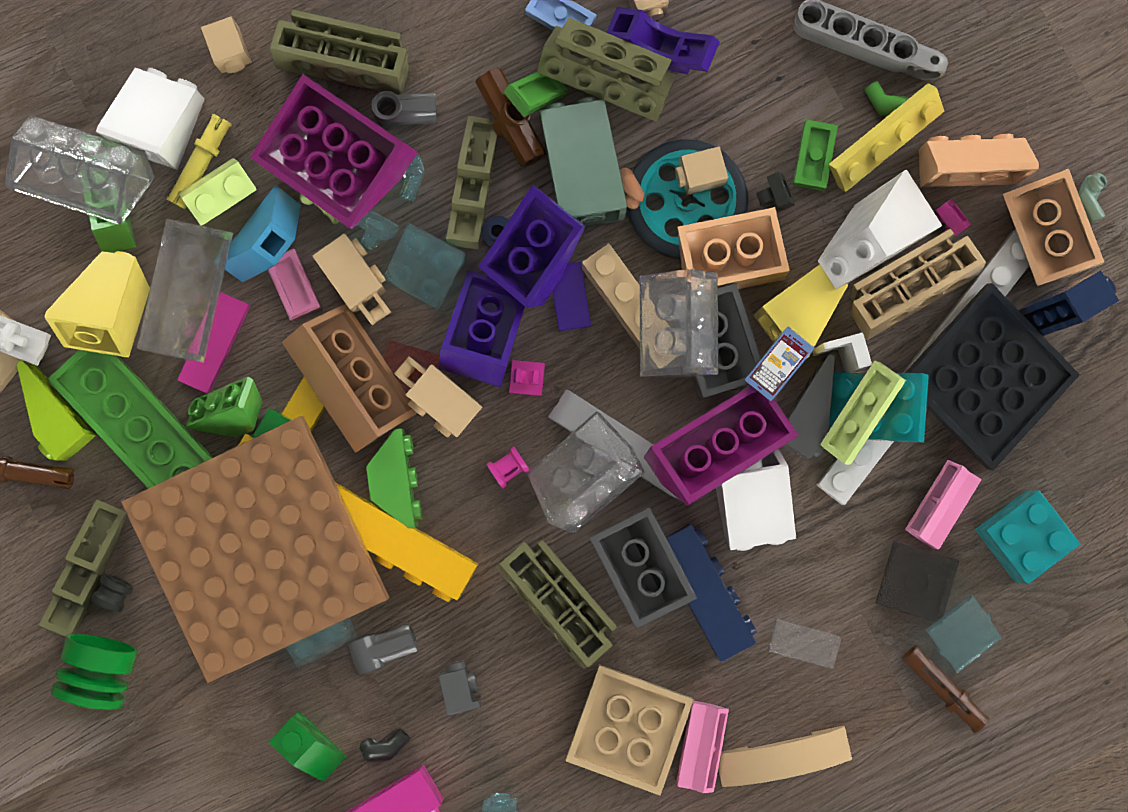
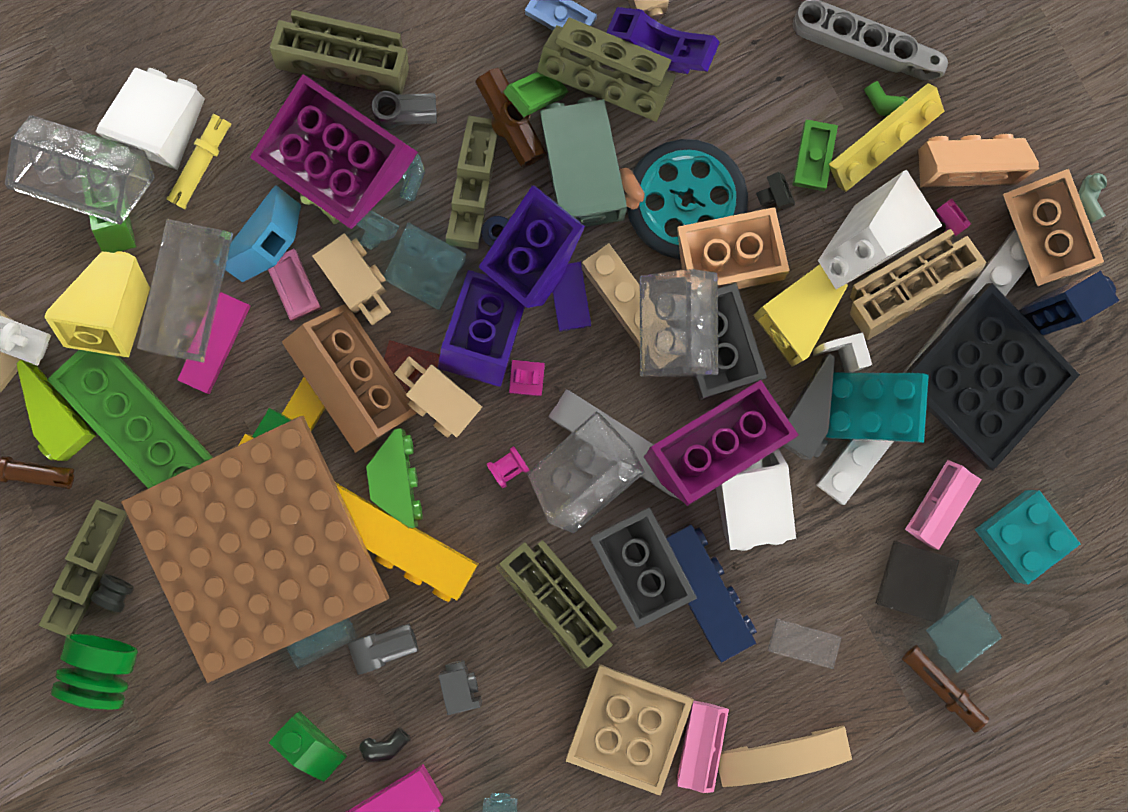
yellowish green brick [178,158,257,226] -> none
bright green slope [186,377,263,438] -> none
tan brick [201,16,252,73] -> none
tan brick [675,146,728,195] -> none
tile [745,326,815,401] -> none
yellowish green plate [820,361,906,465] -> none

